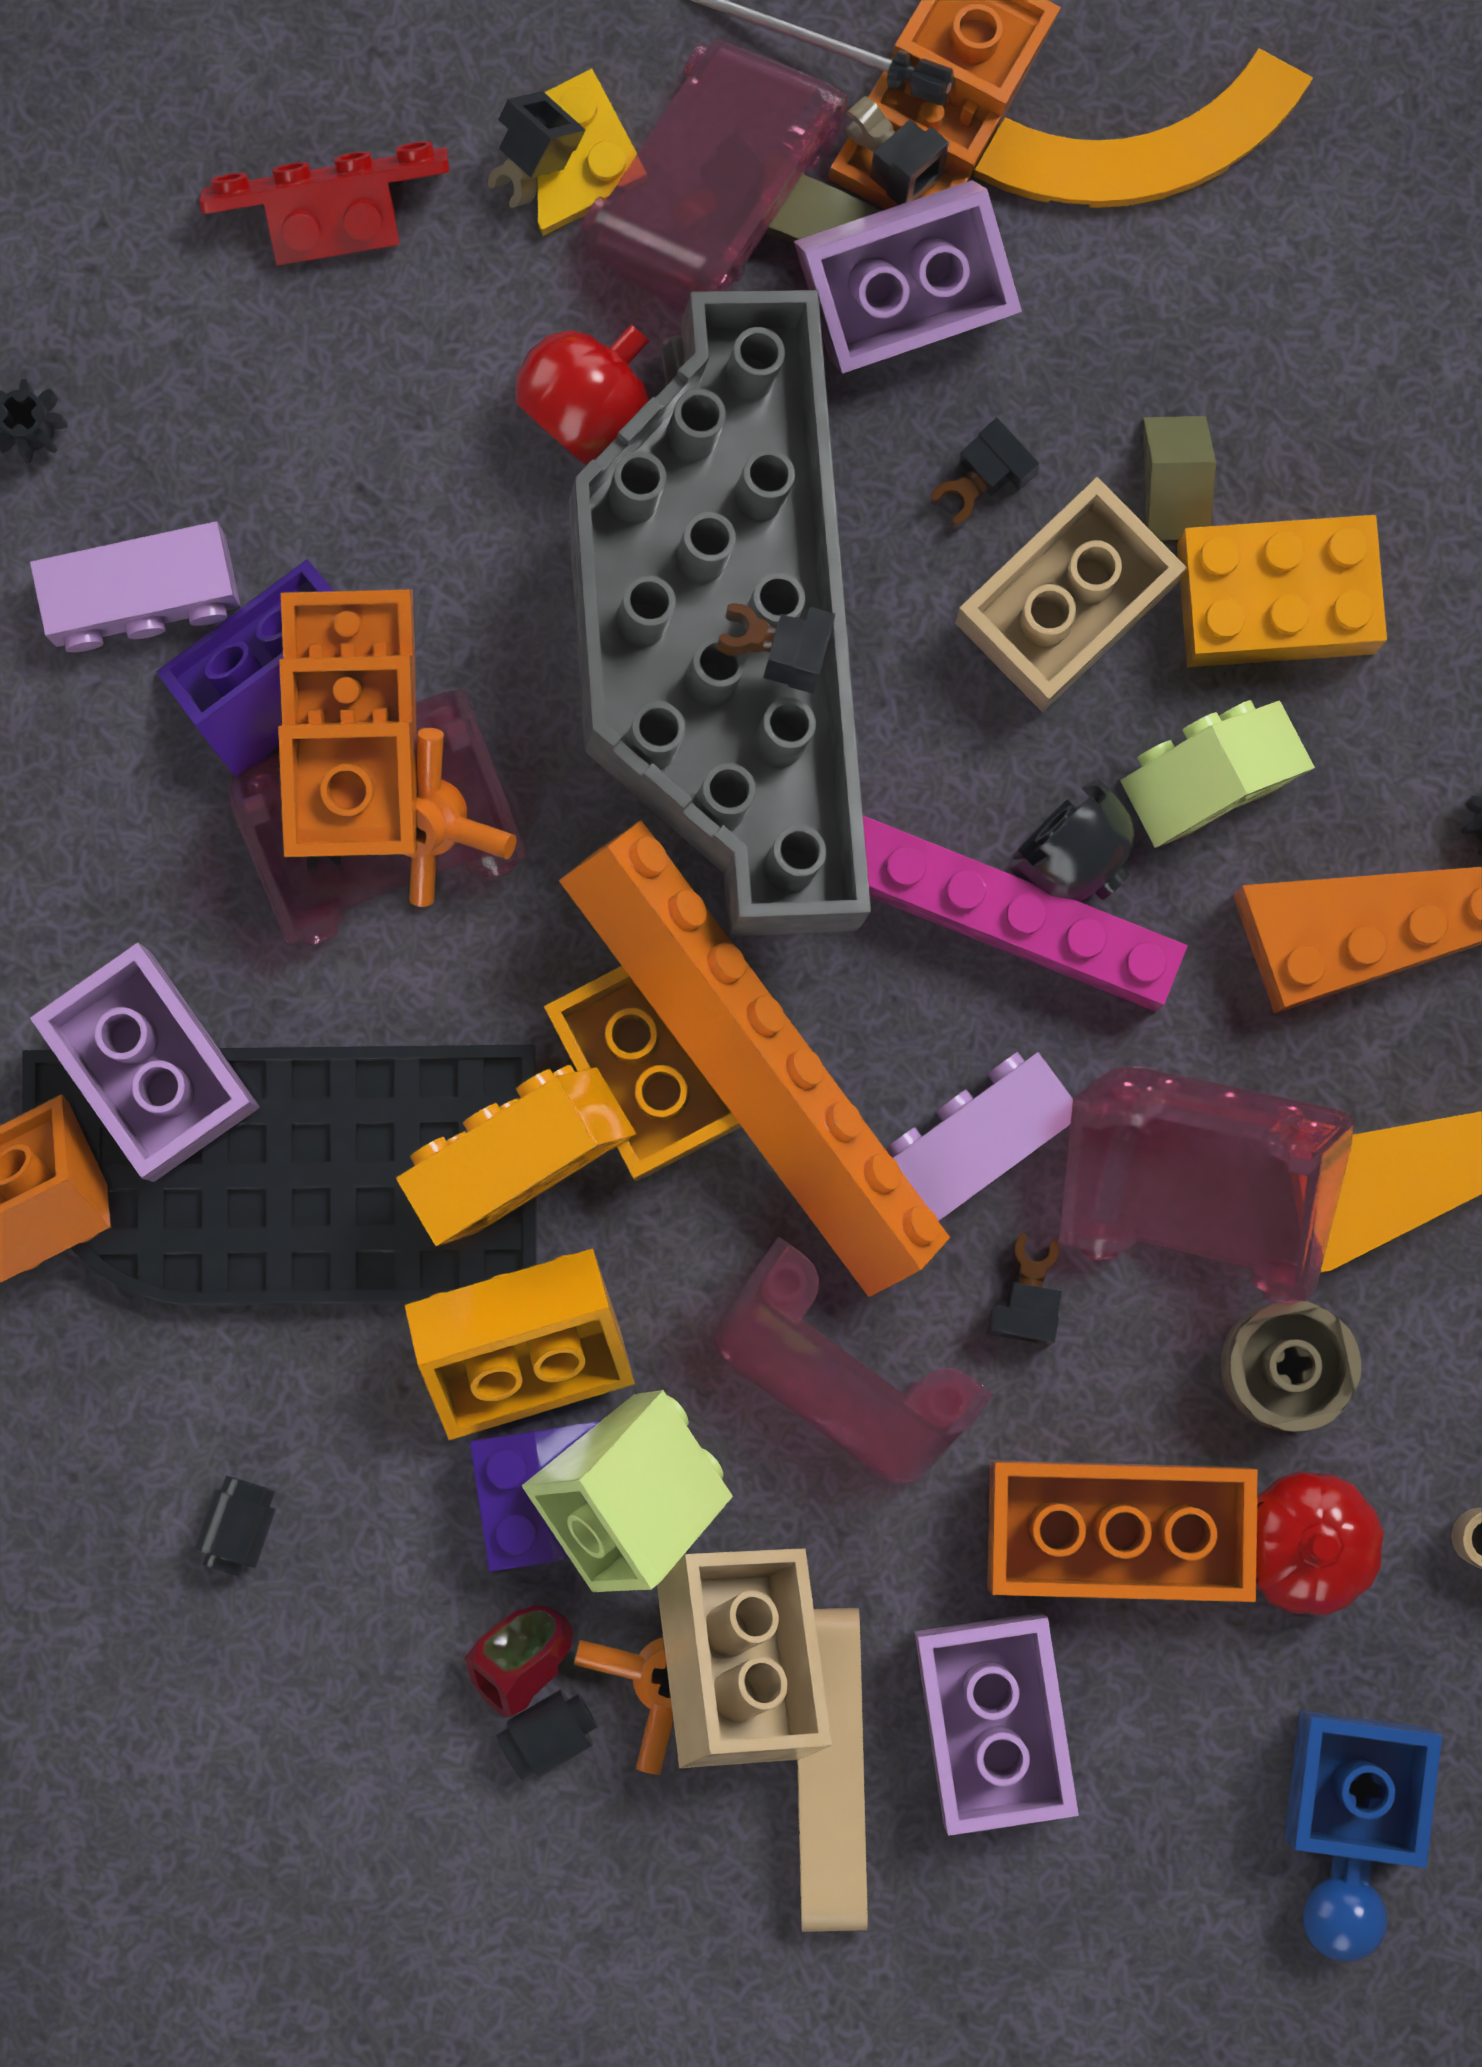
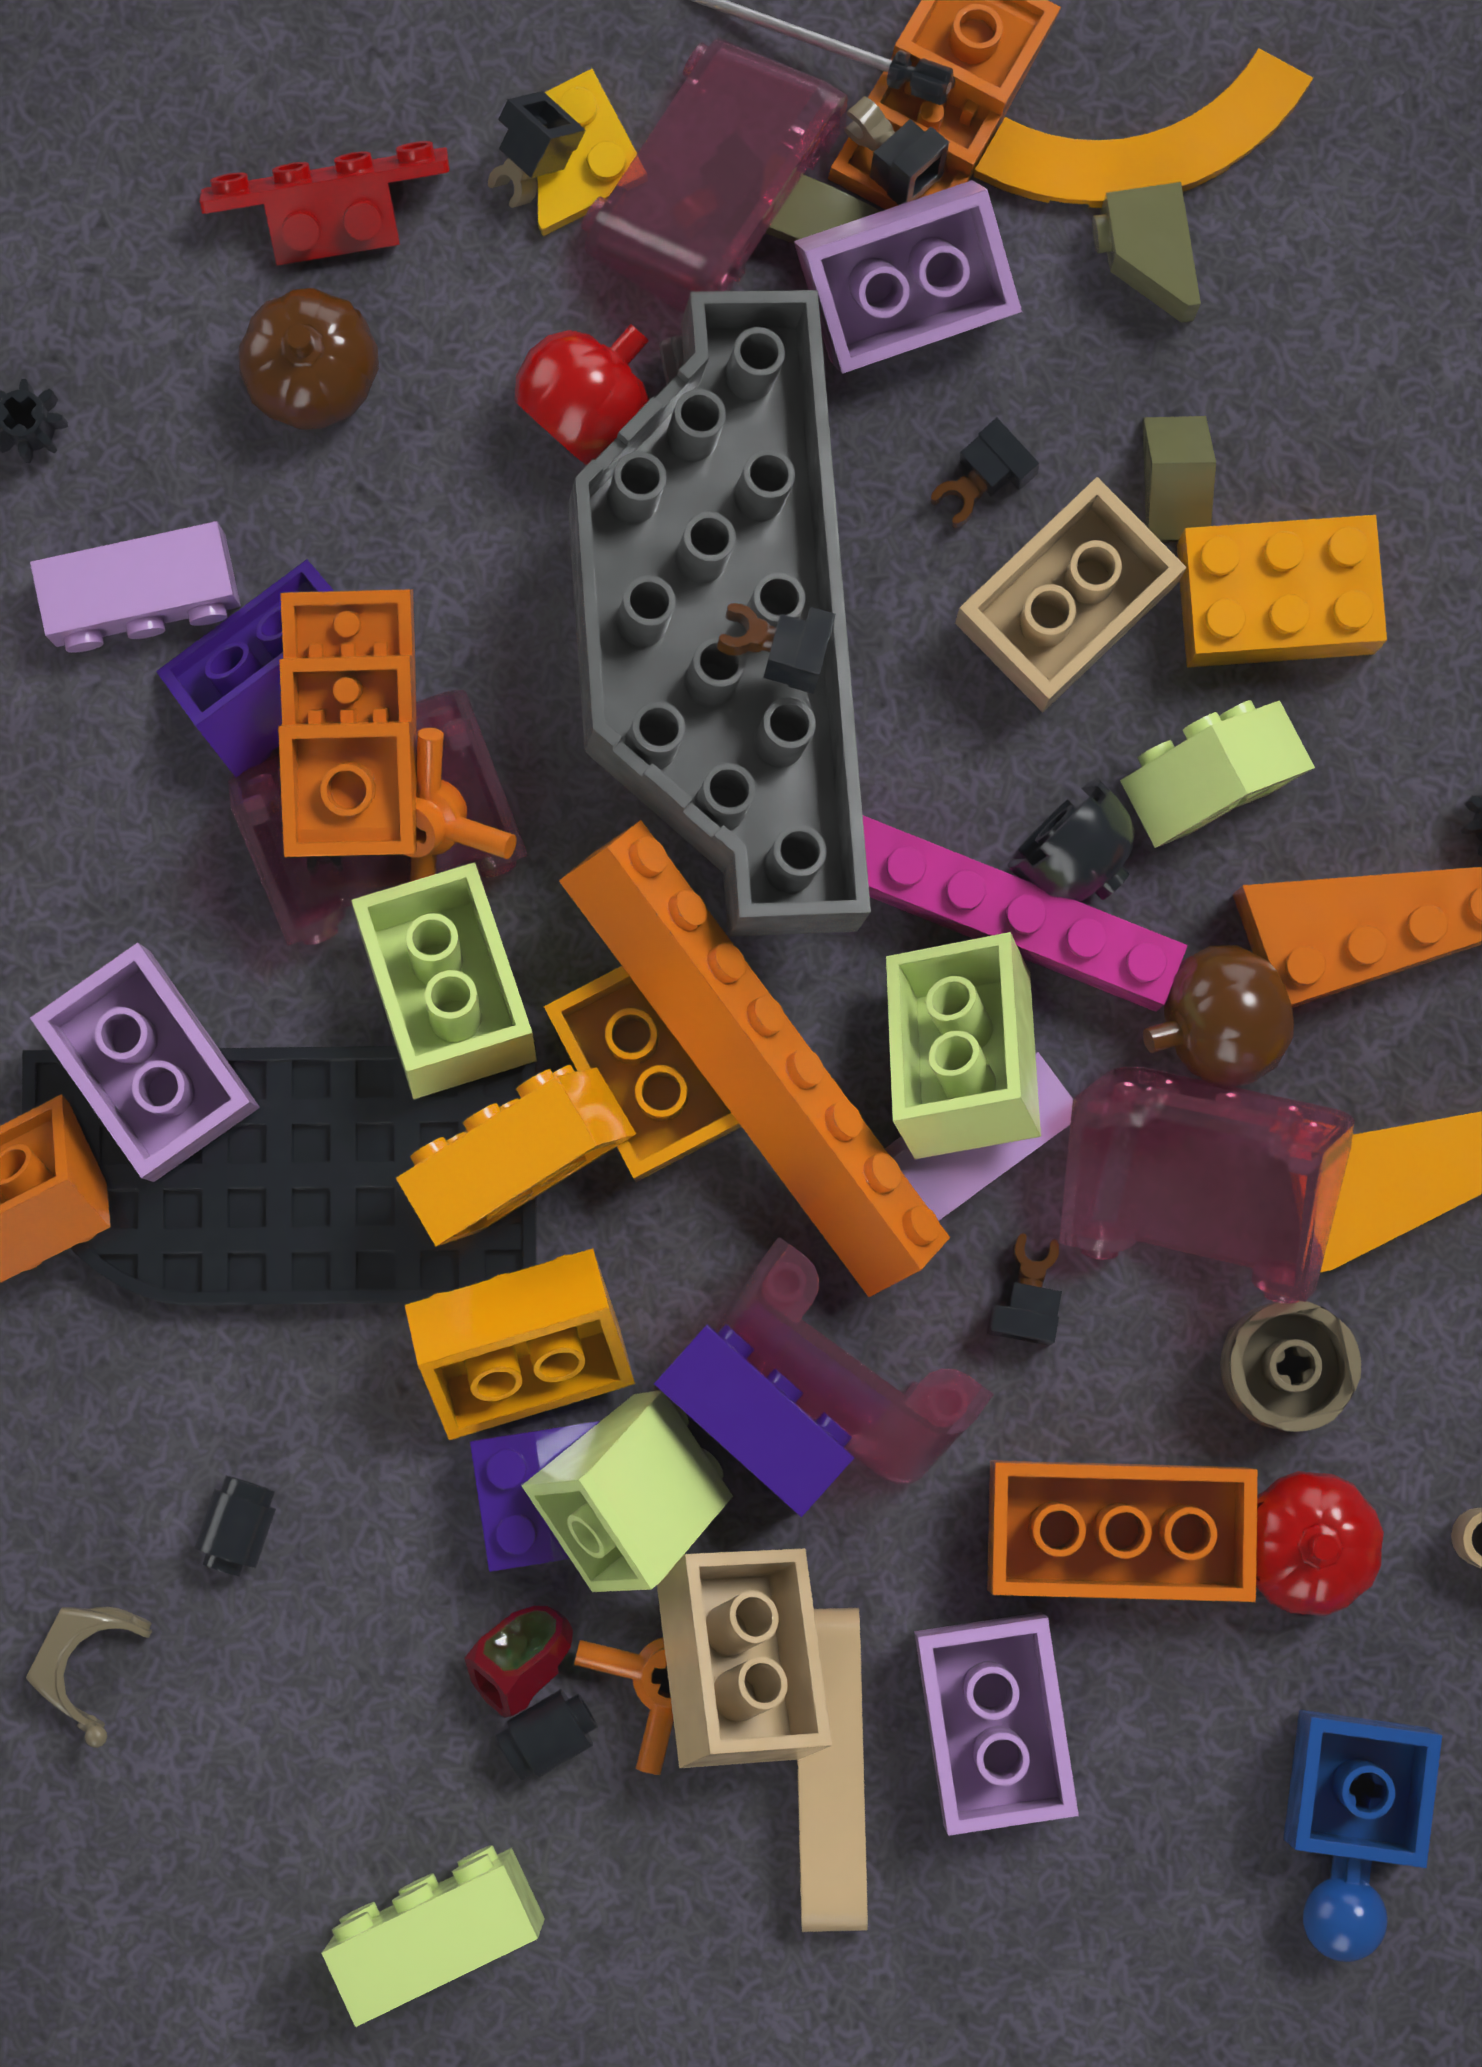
none -> dark tan helmet [26,1607,152,1748]
none -> reddish brown piece [238,288,379,430]
none -> yellowish green brick [322,1845,545,2027]
none -> yellowish green brick [351,862,537,1099]
none -> dark purple slope [654,1324,854,1517]
none -> yellowish green brick [886,932,1041,1159]
none -> olive slope [1092,182,1201,323]
none -> reddish brown piece [1143,945,1294,1088]

